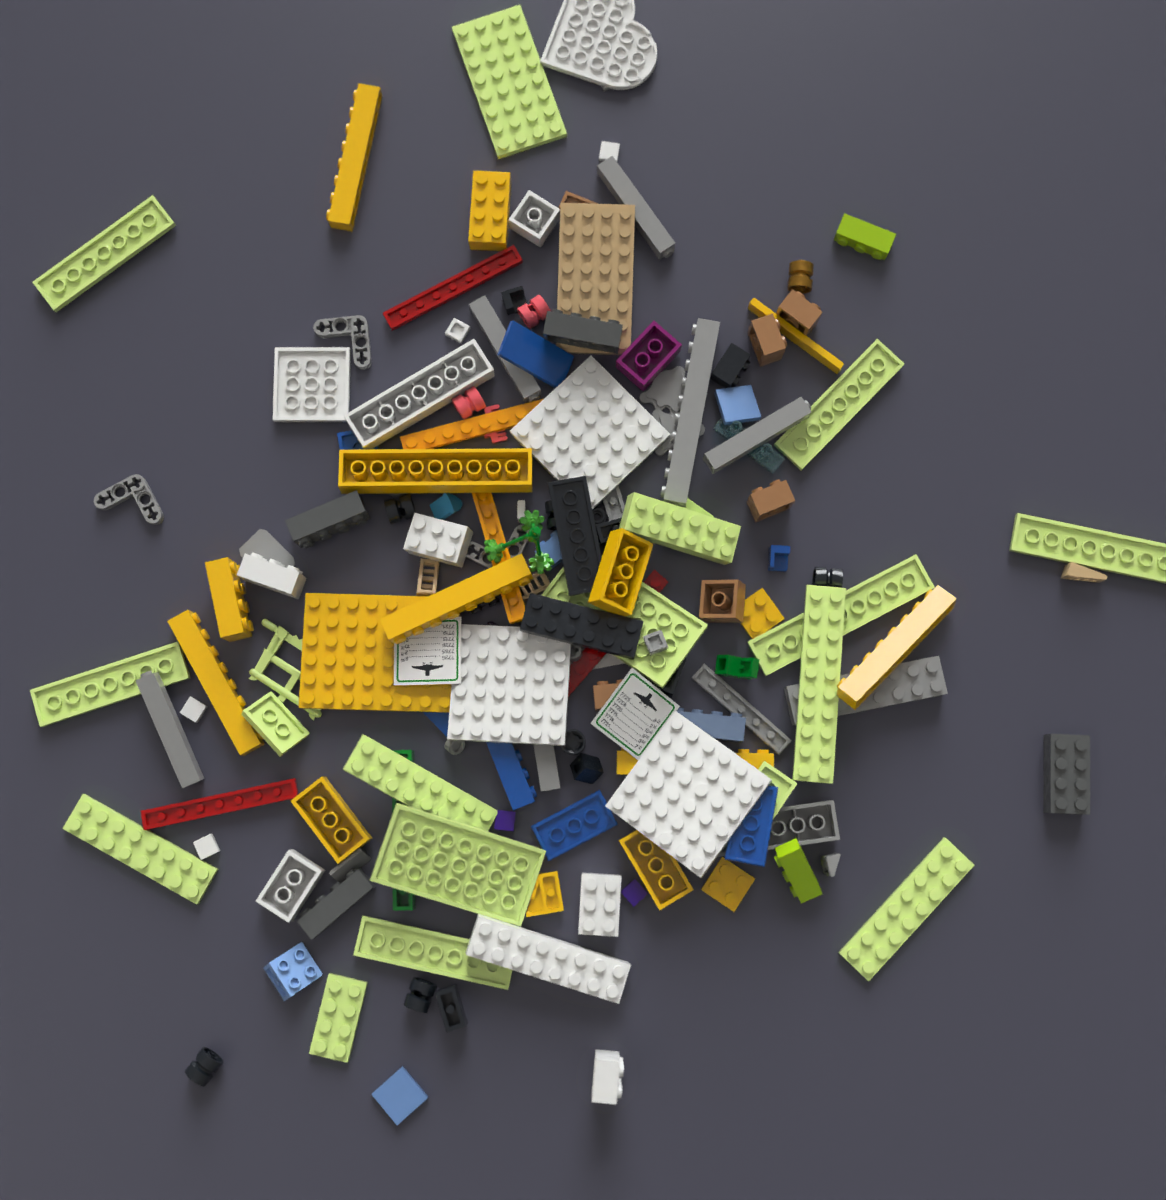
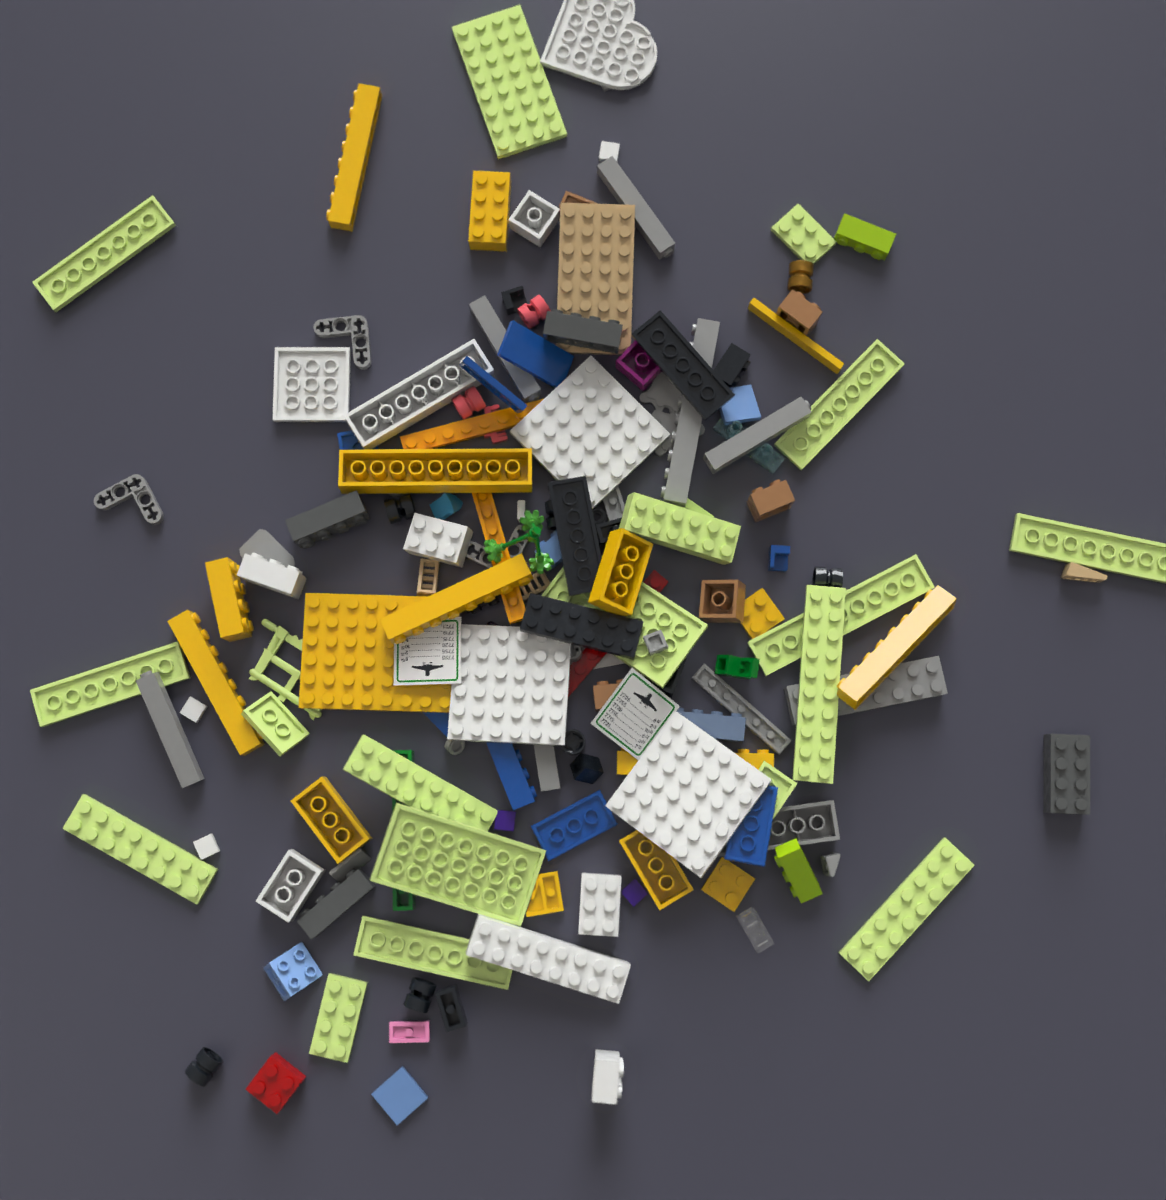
red plate [141,778,298,830] -> none
red plate [383,245,523,331] -> none
white tile [445,318,471,344] -> none
medium nougat brick [747,313,787,367] -> none
none -> red brick [246,1052,307,1114]
none -> bright pink plate [389,1020,430,1043]
none -> blue tile [460,356,527,413]
none -> black plate [631,310,735,421]
none -> clear slope [736,906,774,954]
none -> yellowish green plate [771,203,836,264]

